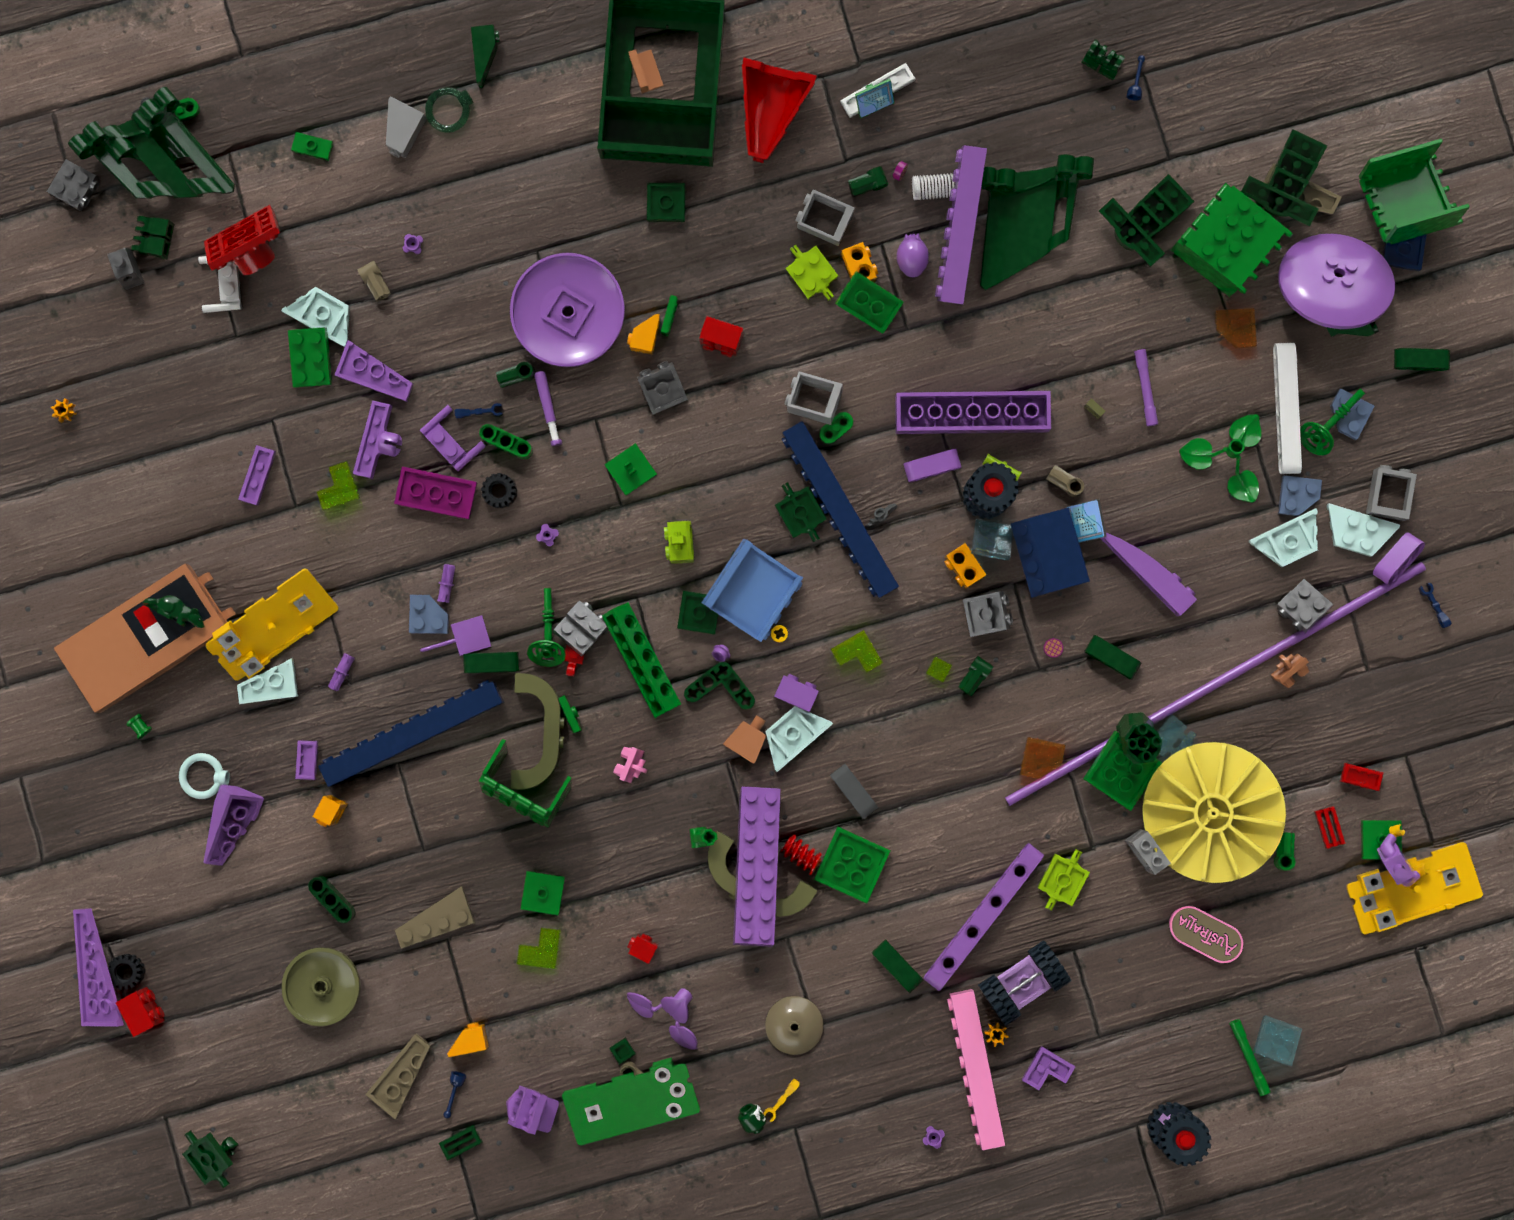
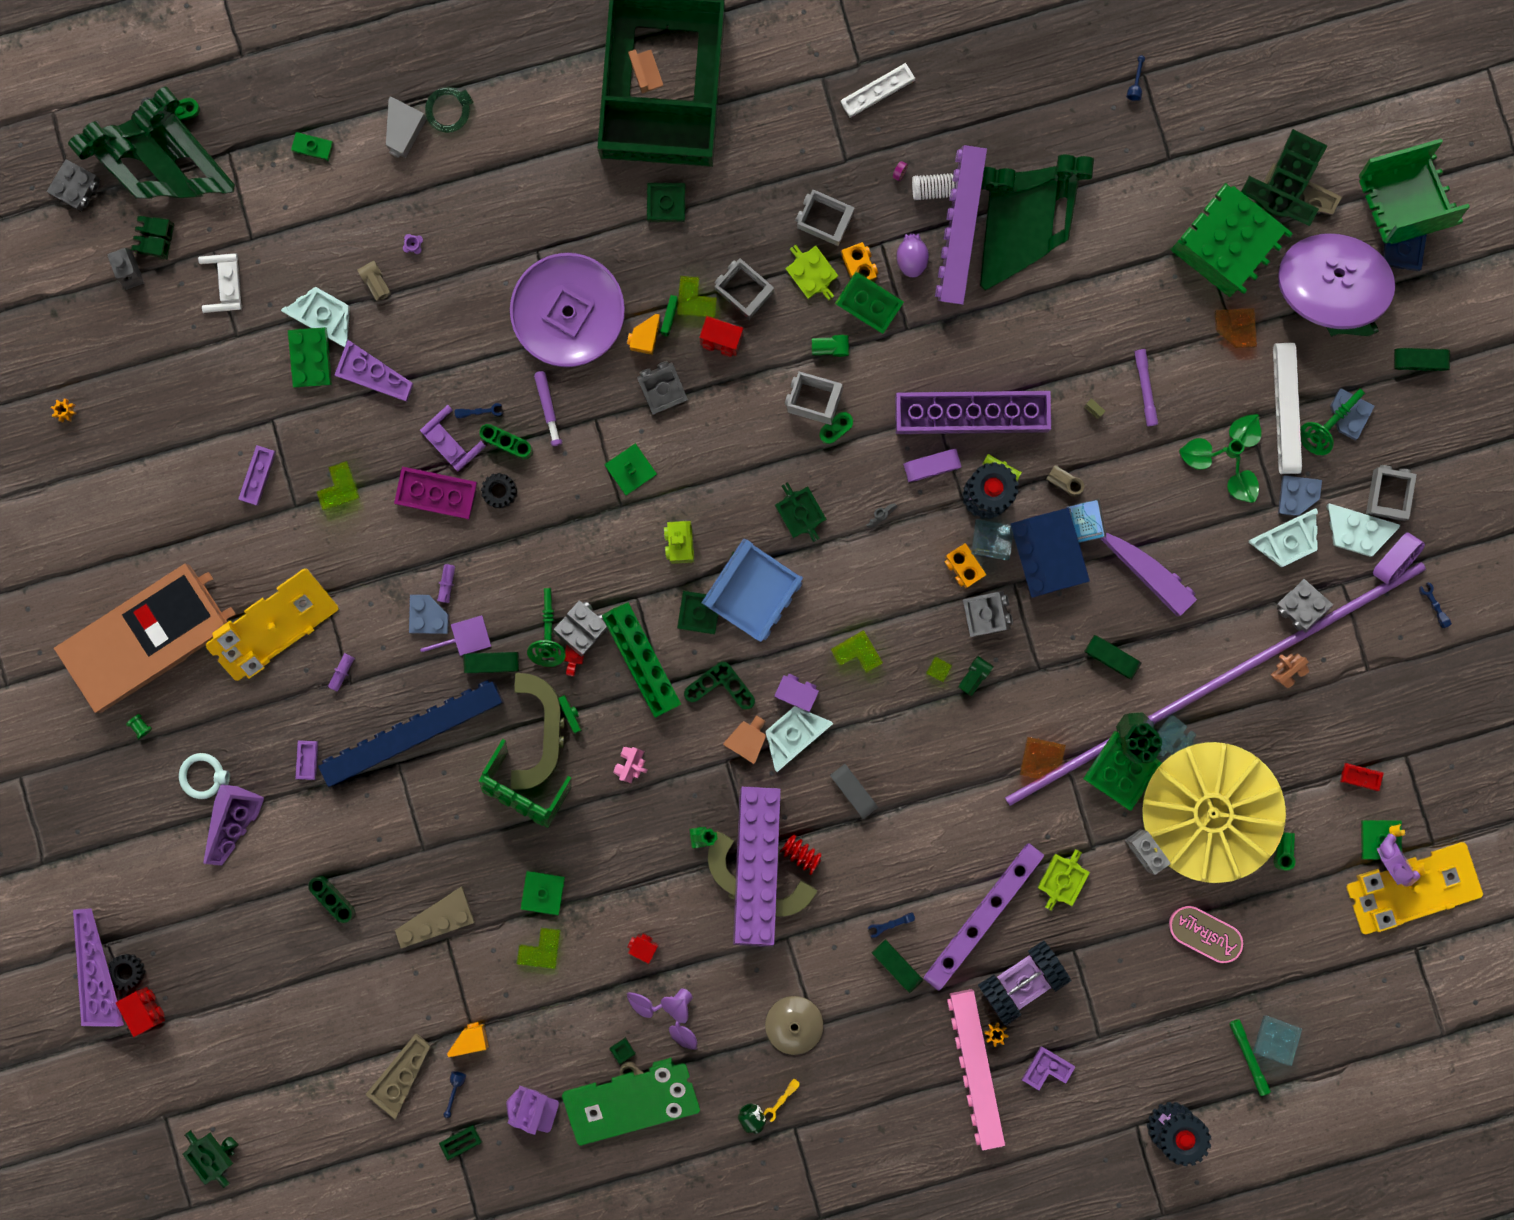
dark green animal [143,595,205,628] -> none
red piece [204,205,280,275] -> none
light aqua wing [237,658,298,704] -> none
olive dish [282,947,361,1026] -> none
light orange brick [312,795,348,827] -> none
medium lavender plate [353,400,402,479] -> none
dark green slope [471,24,500,88] -> none
dark green piece [496,362,536,388] -> none
medium lavender plate [536,524,559,546] -> none
medium lavender plate [712,645,730,662] -> none
red cone [742,58,817,163] -> none
yellow bush [771,625,788,643] -> none
dark blue brick [781,421,899,599] -> none
green plate [814,826,891,903] -> none
dark green piece [848,166,889,197] -> none
piece [855,78,894,118] -> none
medium lavender plate [923,1126,945,1149] -> none
tile [1043,638,1063,658] -> none
dark green legs [1081,39,1125,81] -> none
dark green slope [1099,174,1195,267] -> none
red tile [1314,806,1345,849] -> none
none -> clear neon green plate [677,276,717,318]
none -> light grey window [715,258,774,320]
none -> green piece [812,335,849,357]
none -> dark blue piece [868,912,915,938]

